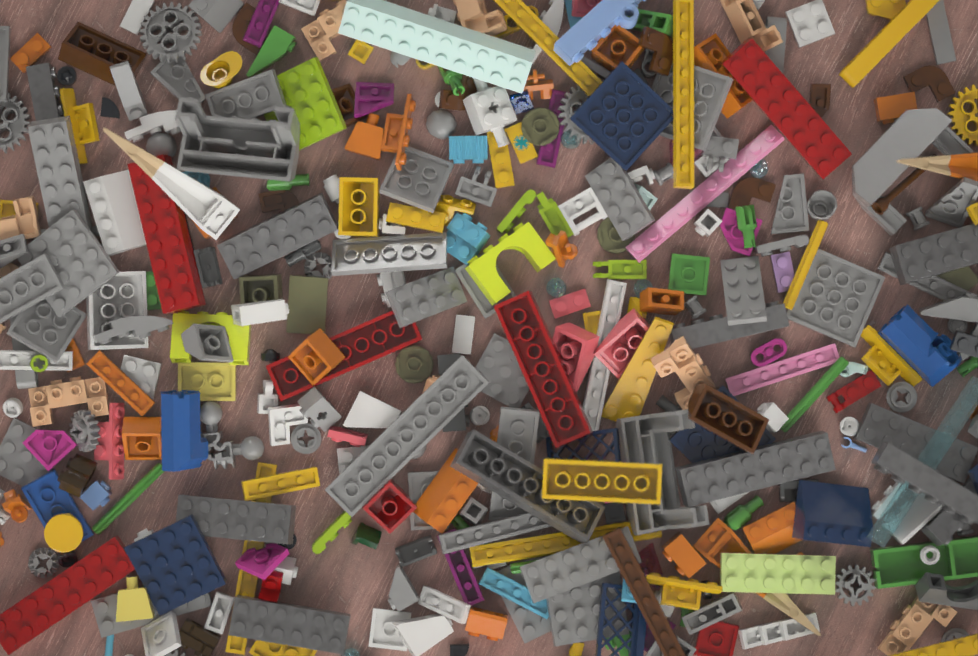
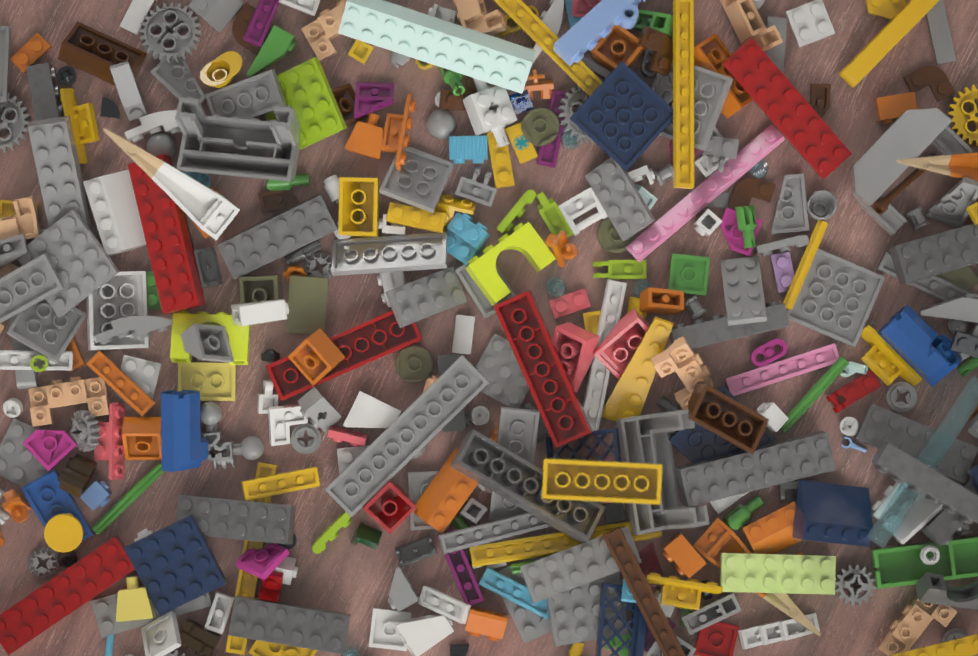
none -> orange plant [283,265,308,282]

